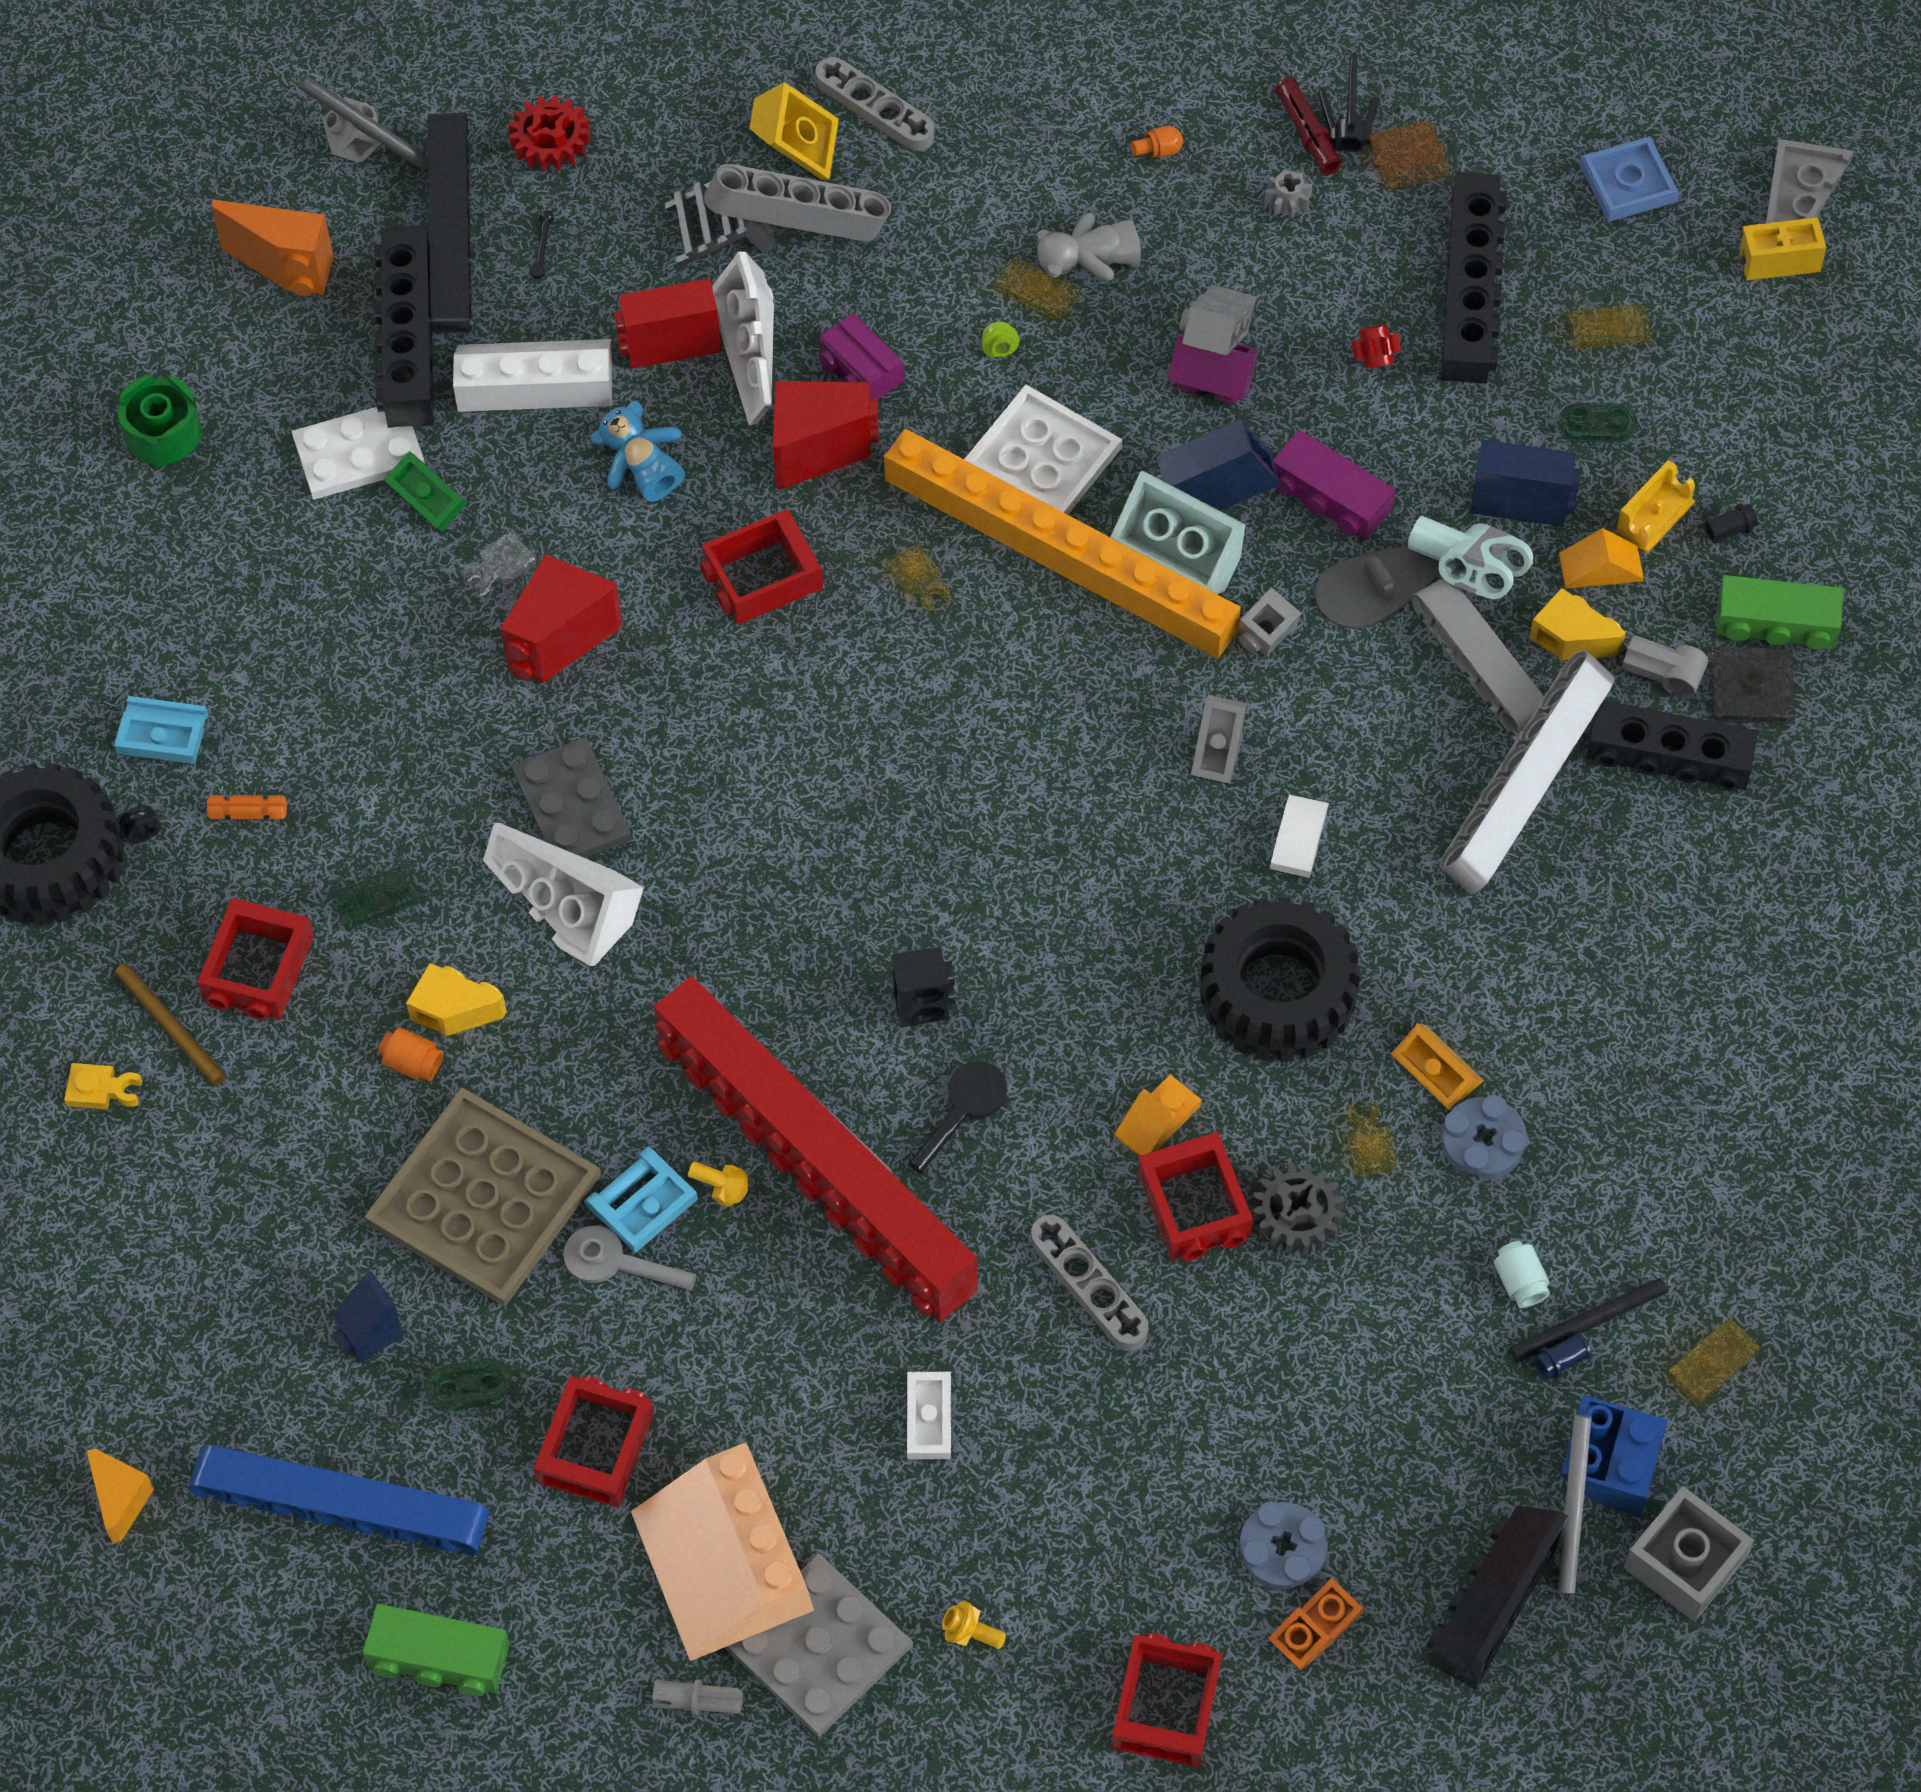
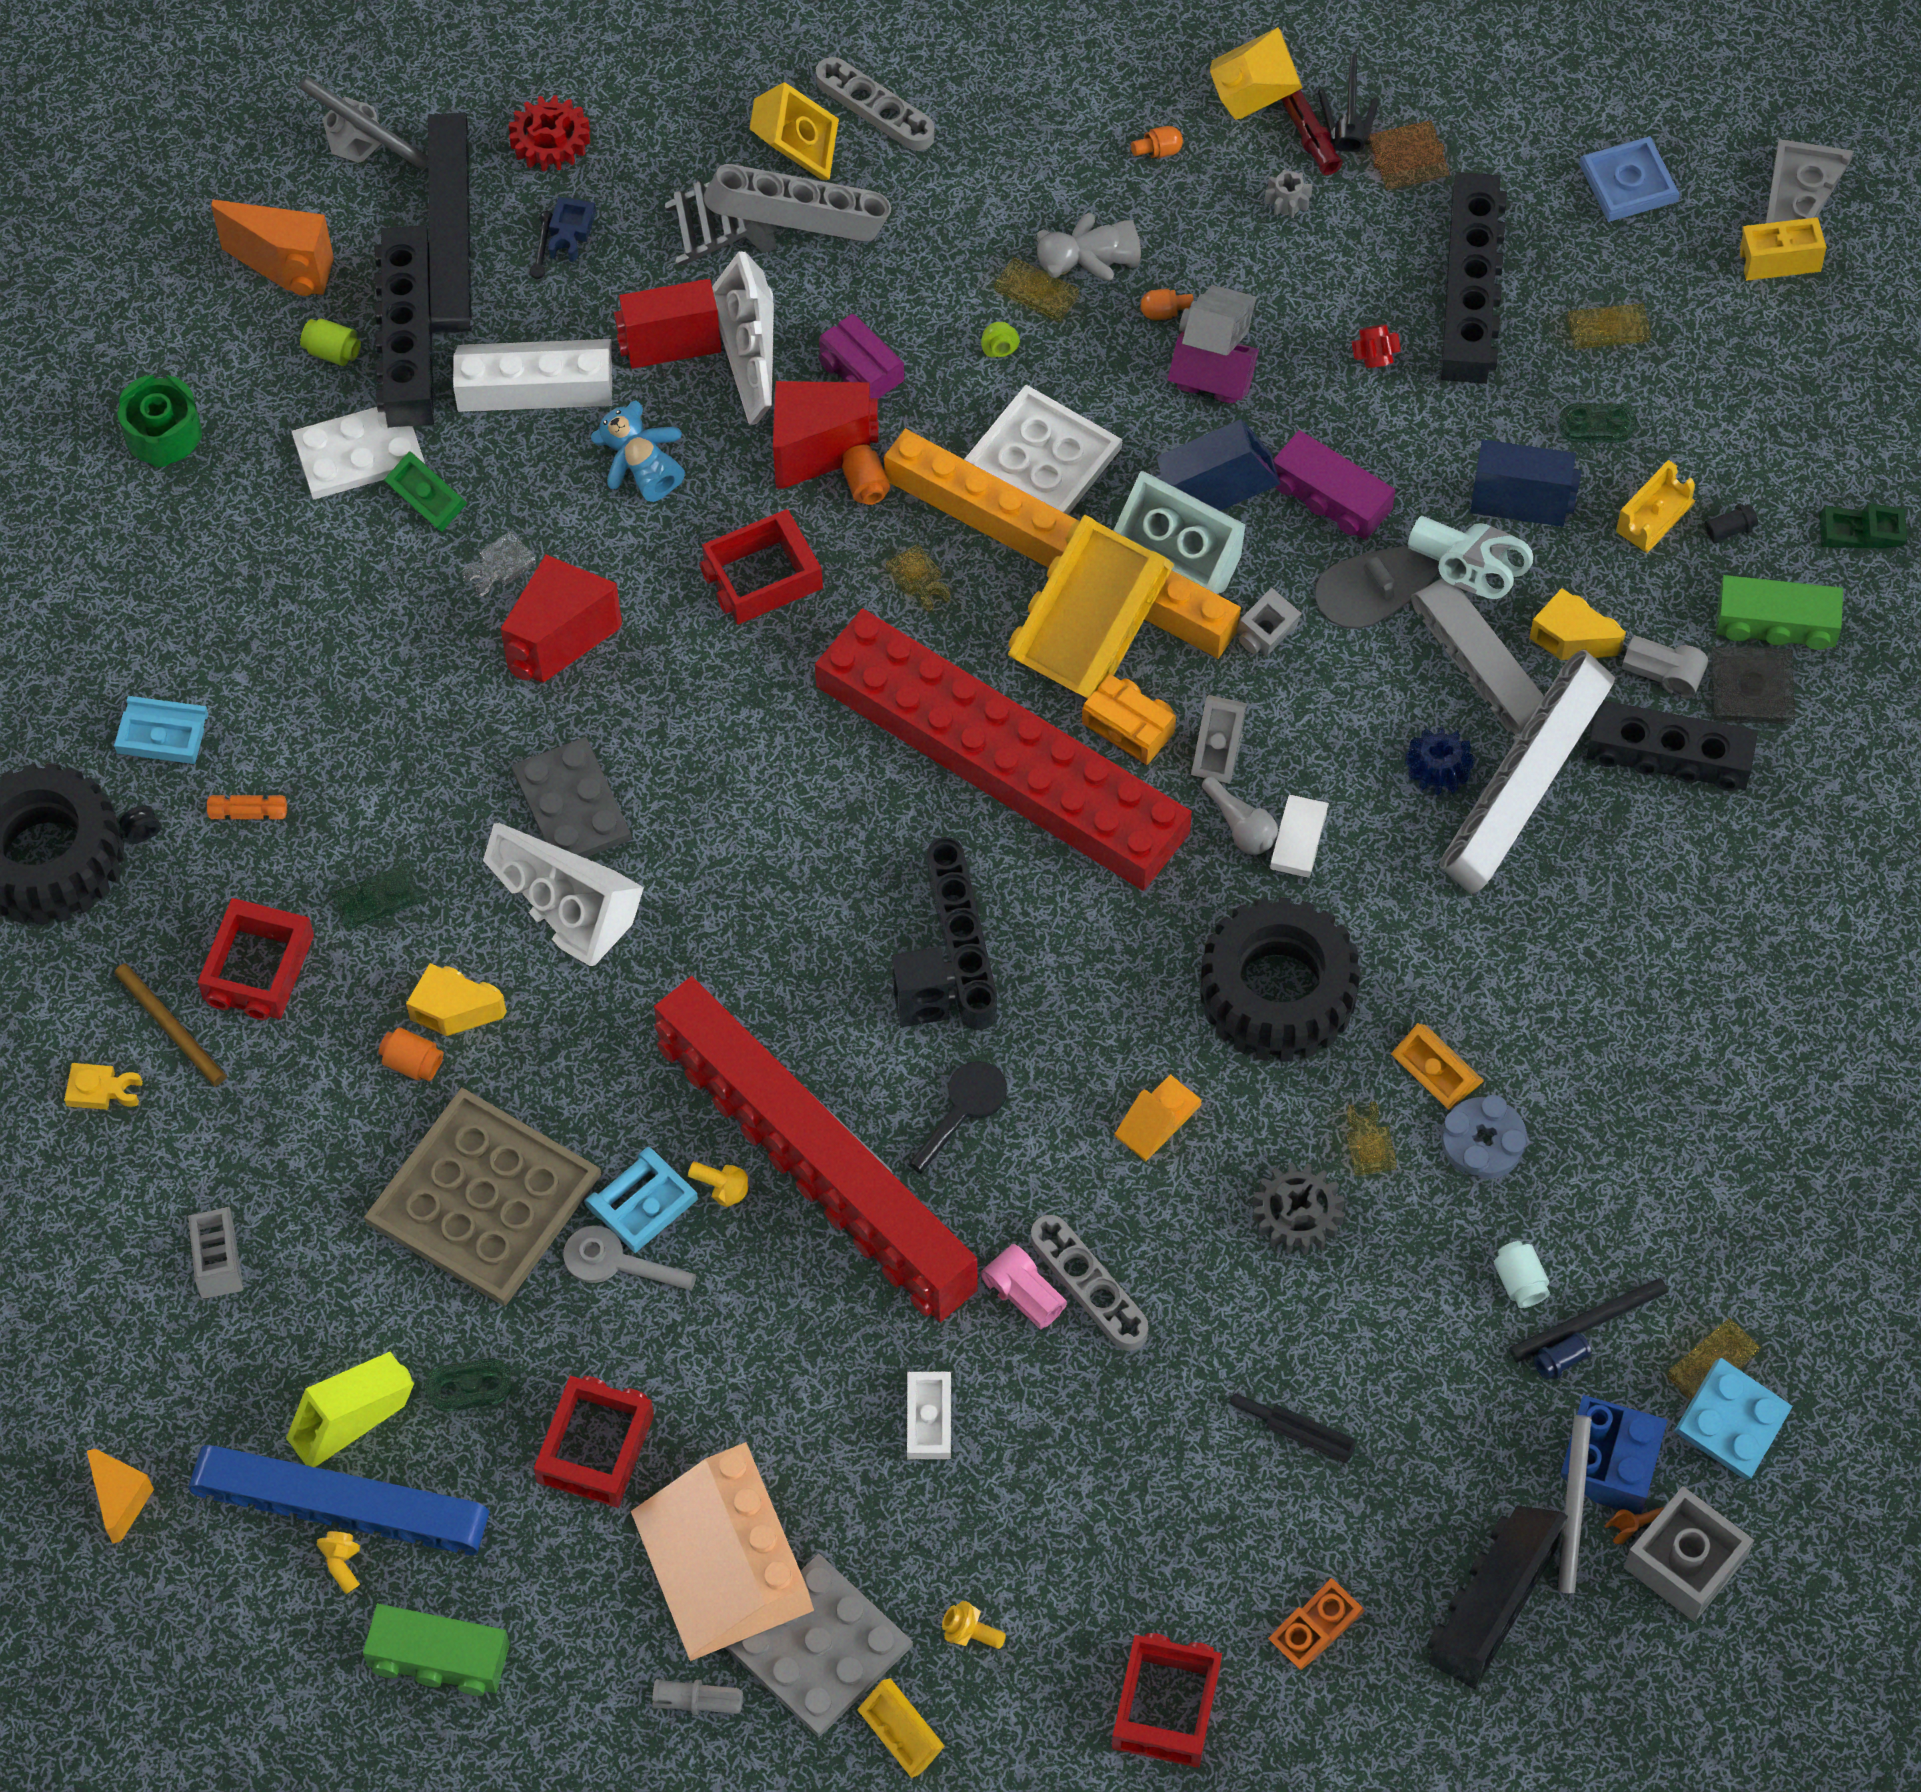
dark blue slope [332,1271,404,1363] -> none
red window [1137,1132,1253,1261] -> none
sand blue plate [1239,1501,1328,1590] -> none
light orange slope [1559,528,1644,589] -> none
none -> light grey slope [188,1207,243,1299]
none -> neon yellow slope [286,1352,414,1467]
none -> lime brick [300,318,361,366]
none -> yellow plate [317,1531,360,1594]
none -> dark blue plate [548,197,596,262]
none -> red brick [815,608,1192,891]
none -> orange brick [842,445,890,505]
none -> yellow plate [857,1678,945,1778]
none -> black beam [927,837,997,1030]
none -> bright pink piece [980,1244,1067,1330]
none -> yellow panel [1008,515,1174,699]
none -> light orange brick [1082,674,1176,765]
none -> orange cylinder [1140,288,1194,321]
none -> light grey piece [1202,776,1278,855]
none -> yellow slope [1210,27,1303,120]
none -> black axle [1230,1393,1357,1463]
none -> clear blue gear [1405,725,1475,796]
none -> orange hand [1605,1507,1664,1544]
none -> medium azure plate [1674,1358,1793,1480]
none -> dark green slope [1819,503,1907,548]

